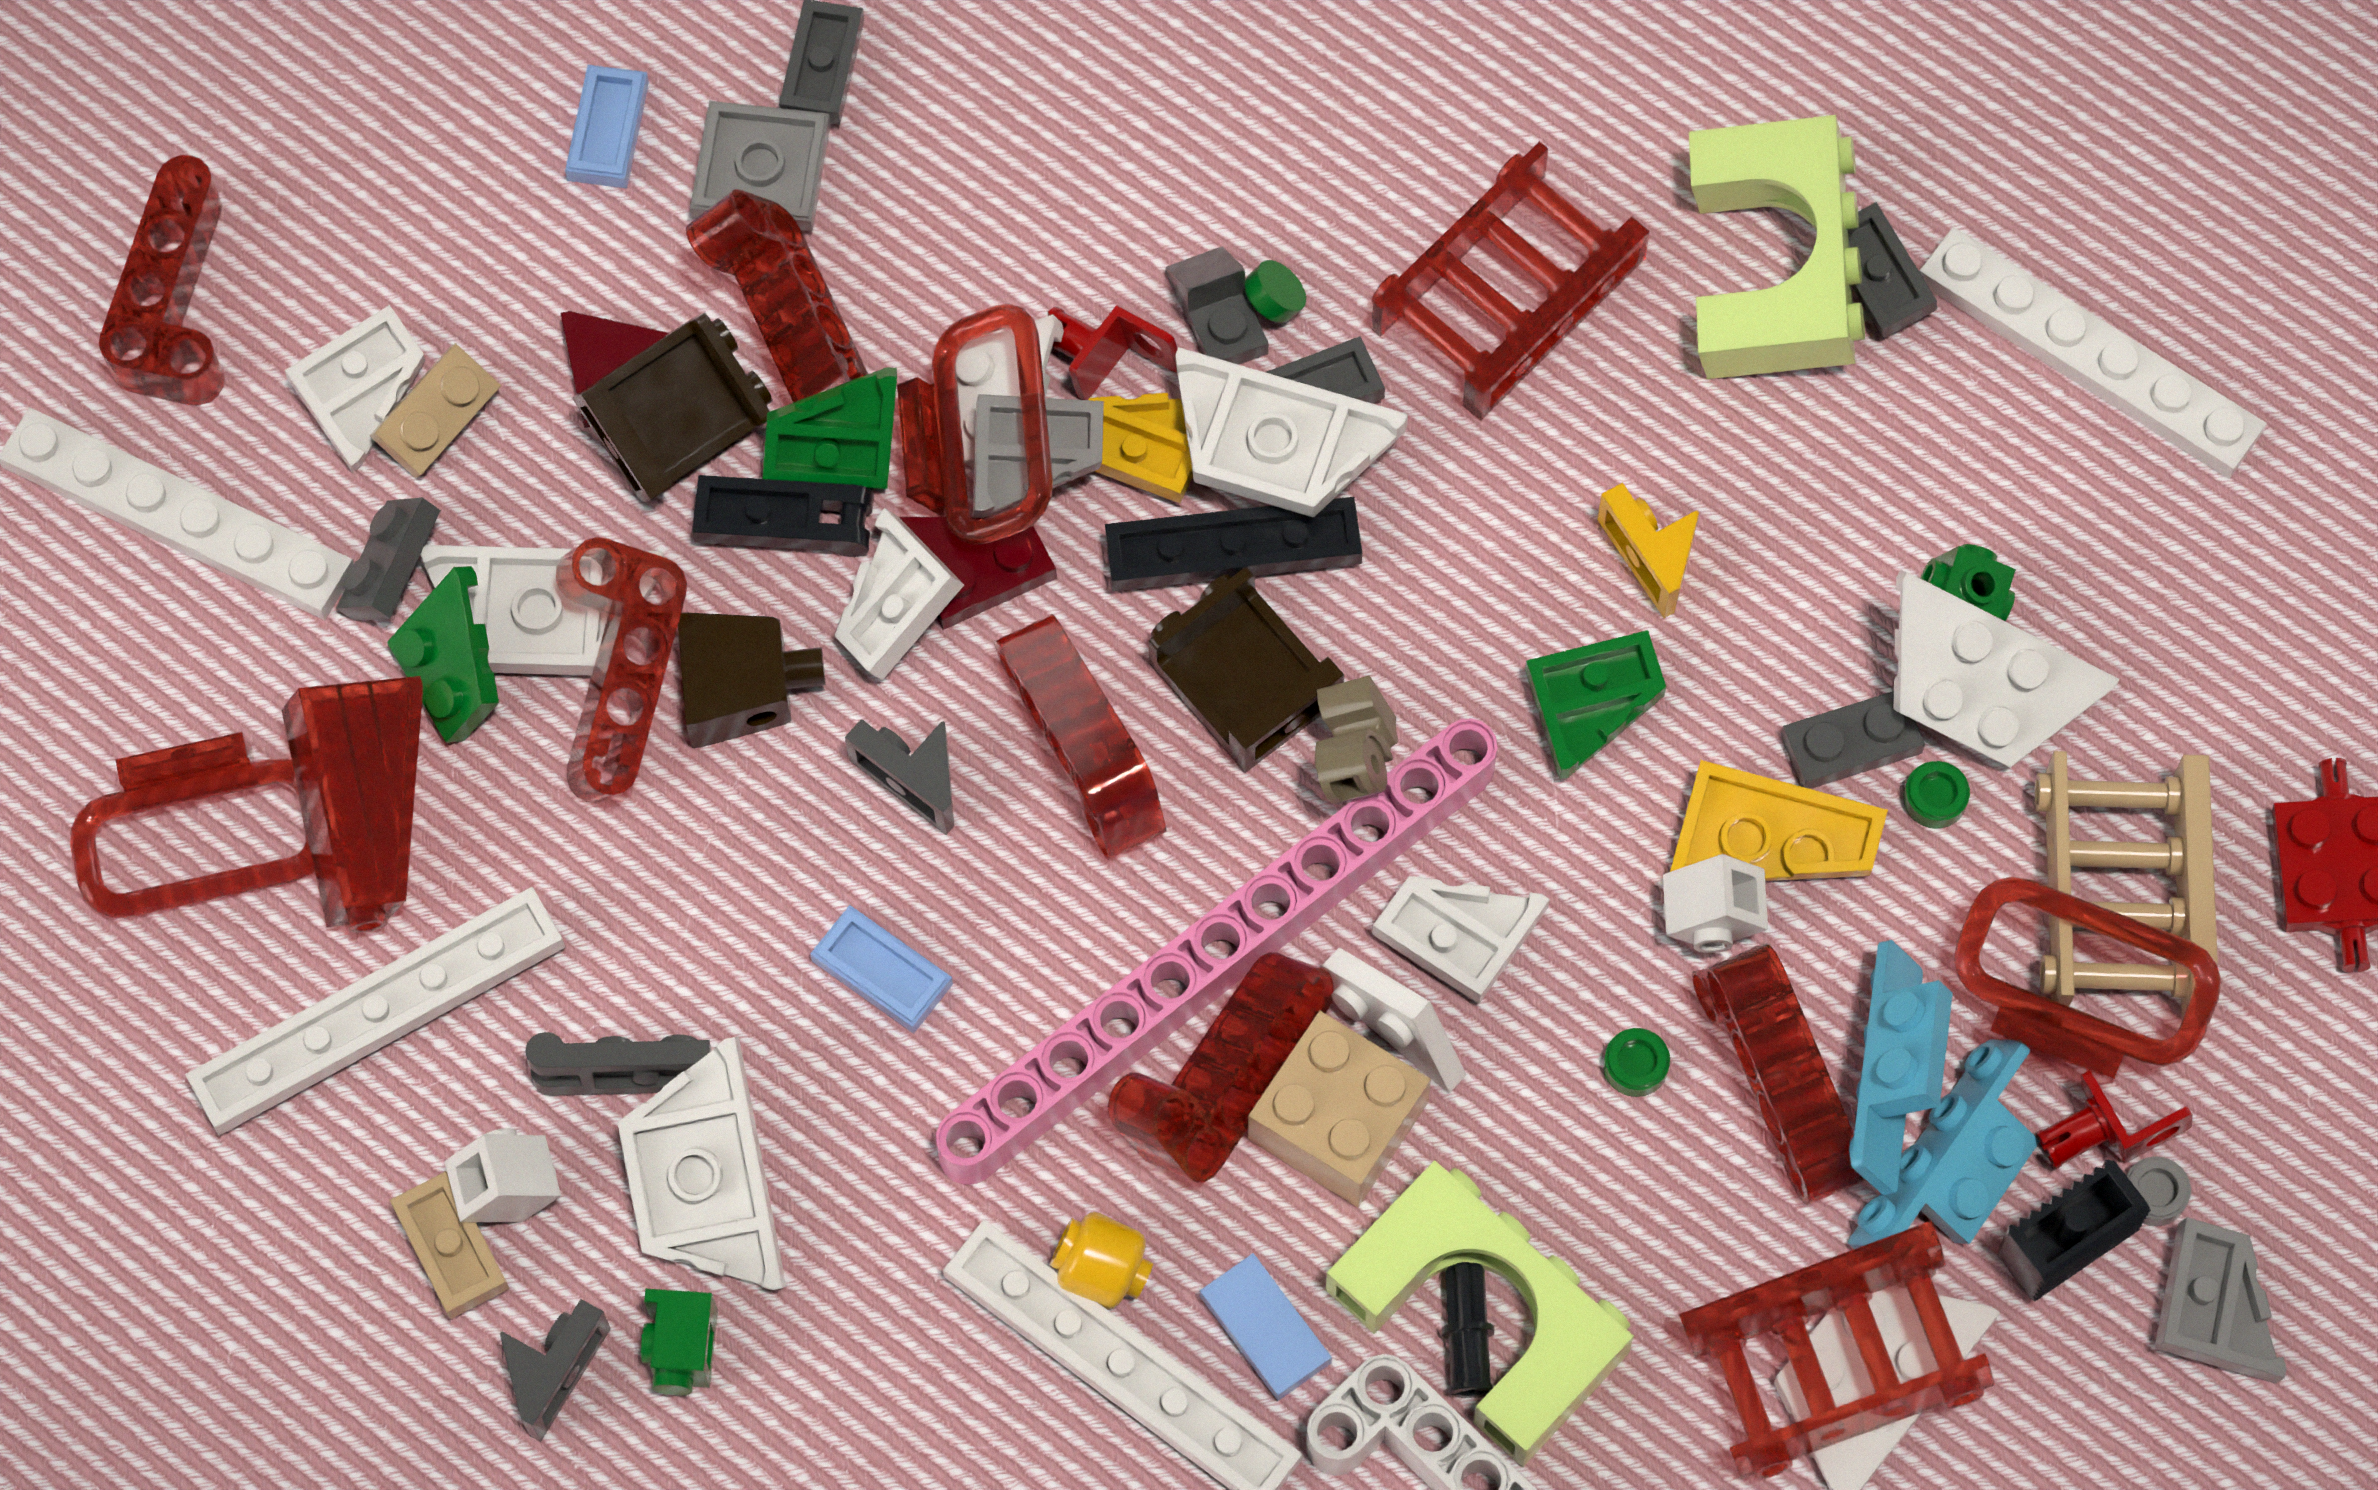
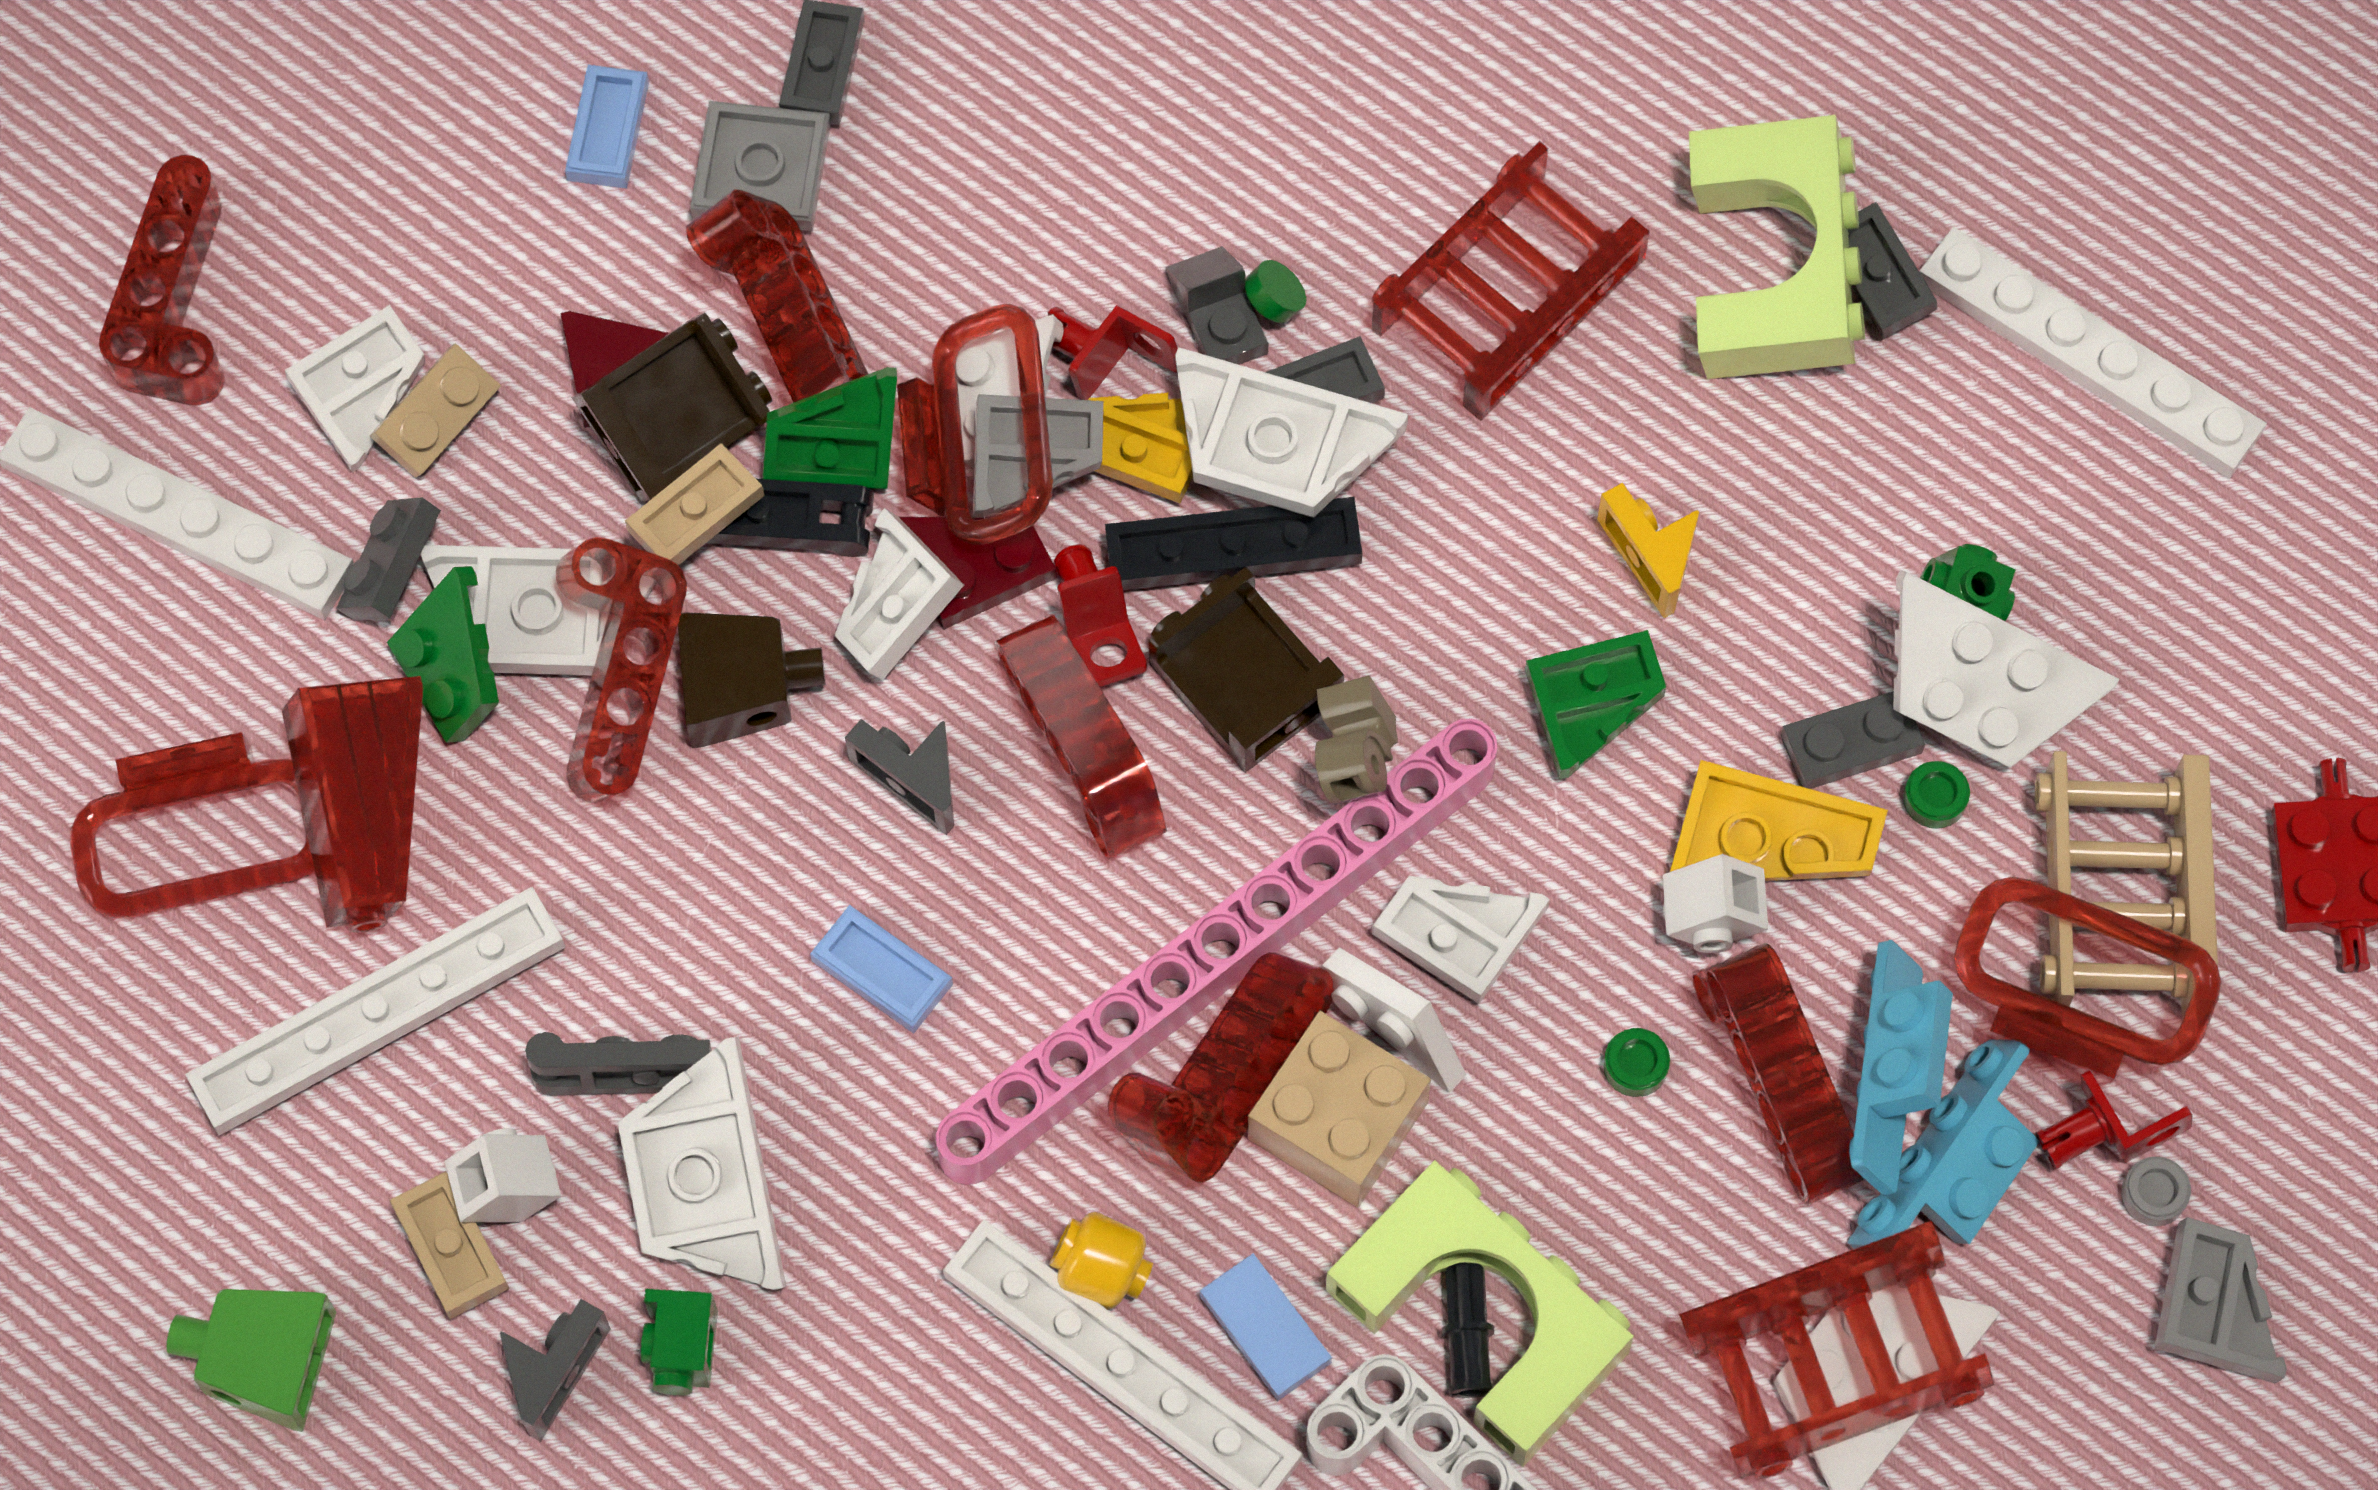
black brick [1998,1160,2151,1301] -> none
none -> bright green torso [166,1289,337,1432]
none -> tan plate [625,443,764,573]
none -> red bracket [1054,544,1148,689]

